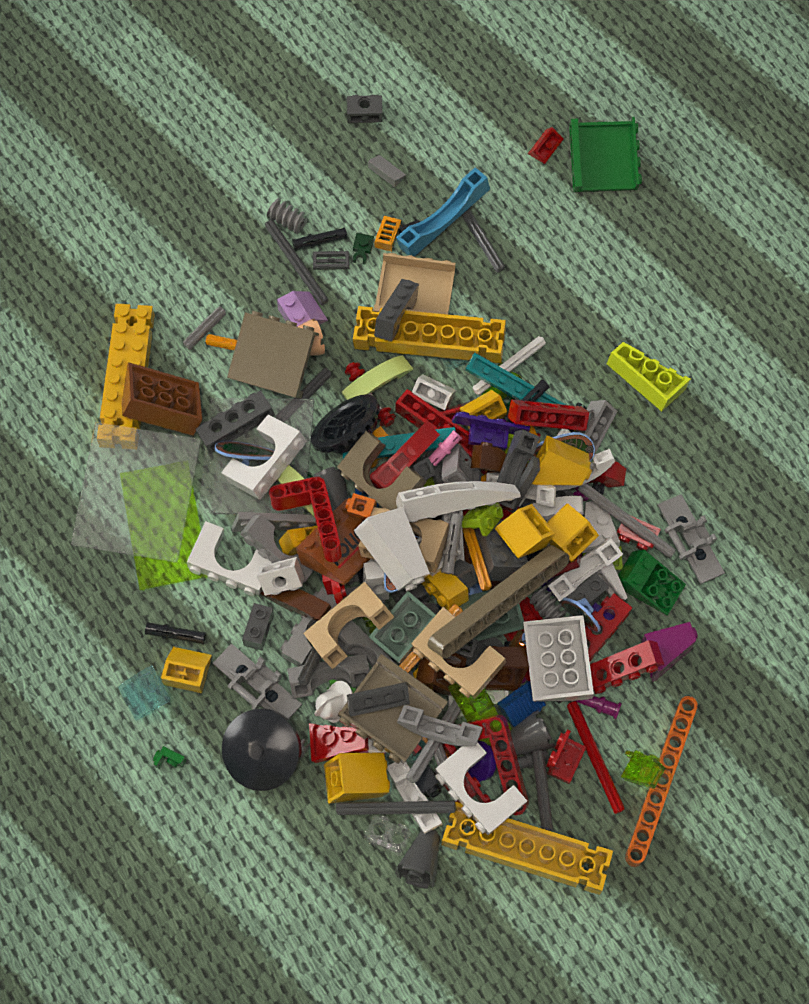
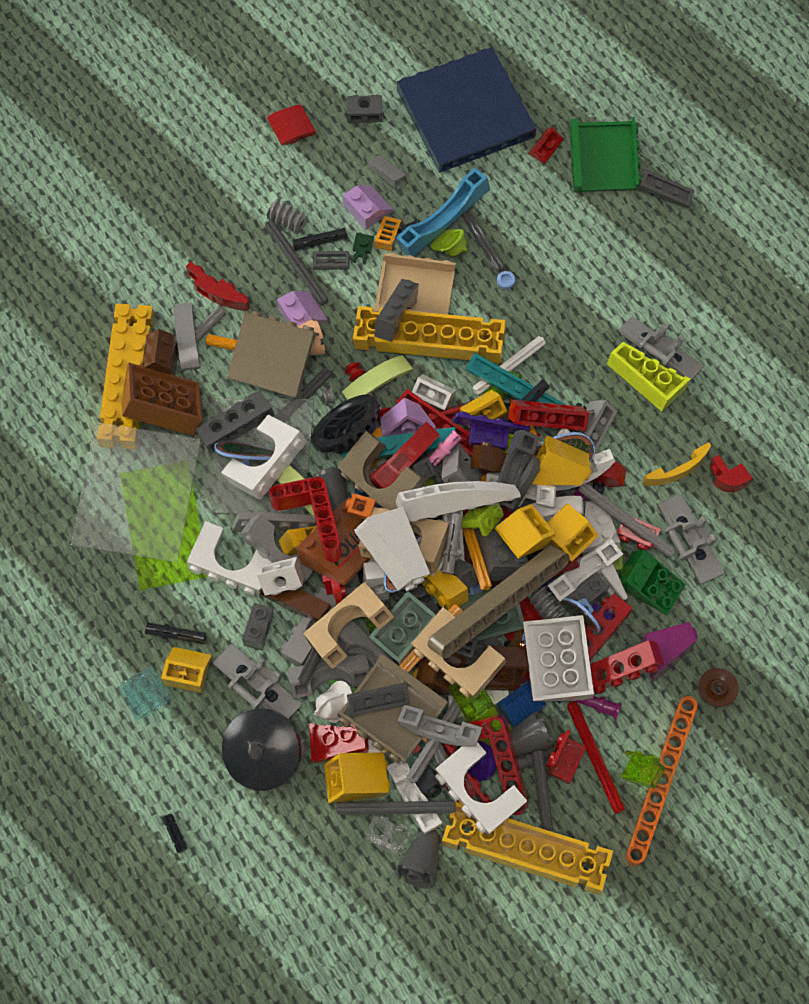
green bracket [153,746,187,769] -> none
none -> reddish brown slope [142,329,178,376]
none -> black axle [162,814,187,853]
none -> light grey slope [174,302,200,371]
none -> red slope [186,262,250,311]
none -> red slope [267,104,316,145]
none -> light grey bush [321,387,335,405]
none -> lavender slope [343,185,393,230]
none -> lavender slope [380,398,436,437]
none -> dark blue panel [397,47,536,173]
none -> lime piece [431,229,468,257]
none -> light blue tile [497,271,515,290]
none -> light grey piece [618,316,704,381]
none -> dark grey plate [639,169,695,208]
none -> yellow slope [642,443,711,486]
none -> reddish brown dish [699,668,739,707]
none -> red brick [710,455,753,492]

